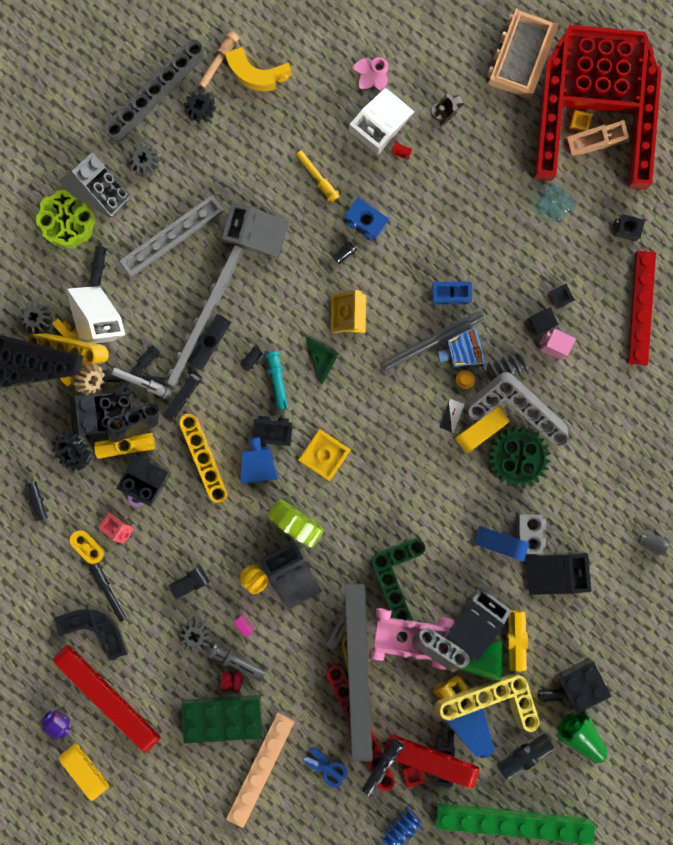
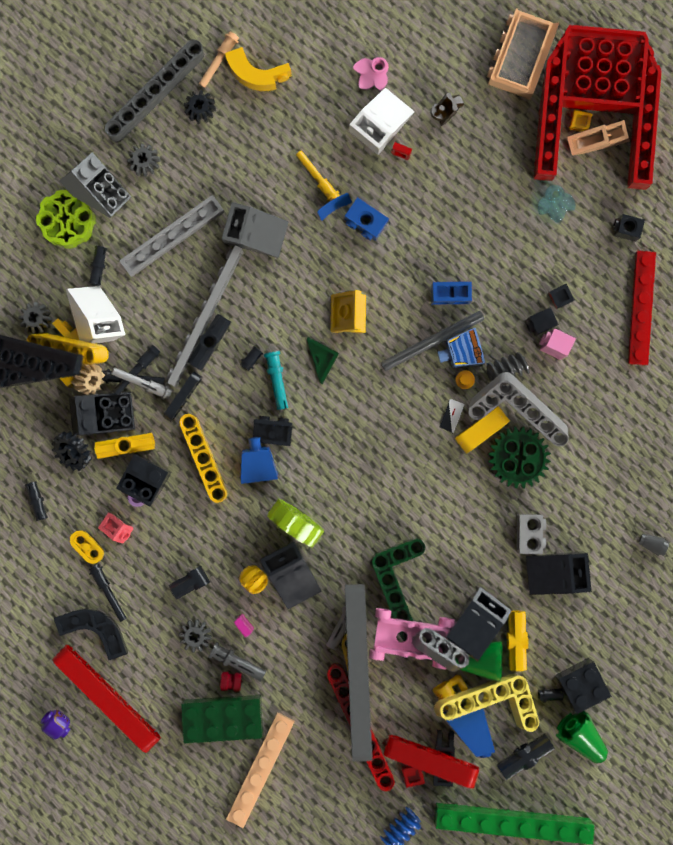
yellow beam [59,743,109,801] -> none
black beam [107,403,160,442] -> none
yellow tile [298,429,351,482] -> none
blue piece [304,747,348,788] -> none
black pin [332,242,357,265] -> none
black pin [361,737,406,796] -> none
blue beam [473,526,530,561] -> none
none -> blue sticker [317,193,352,221]

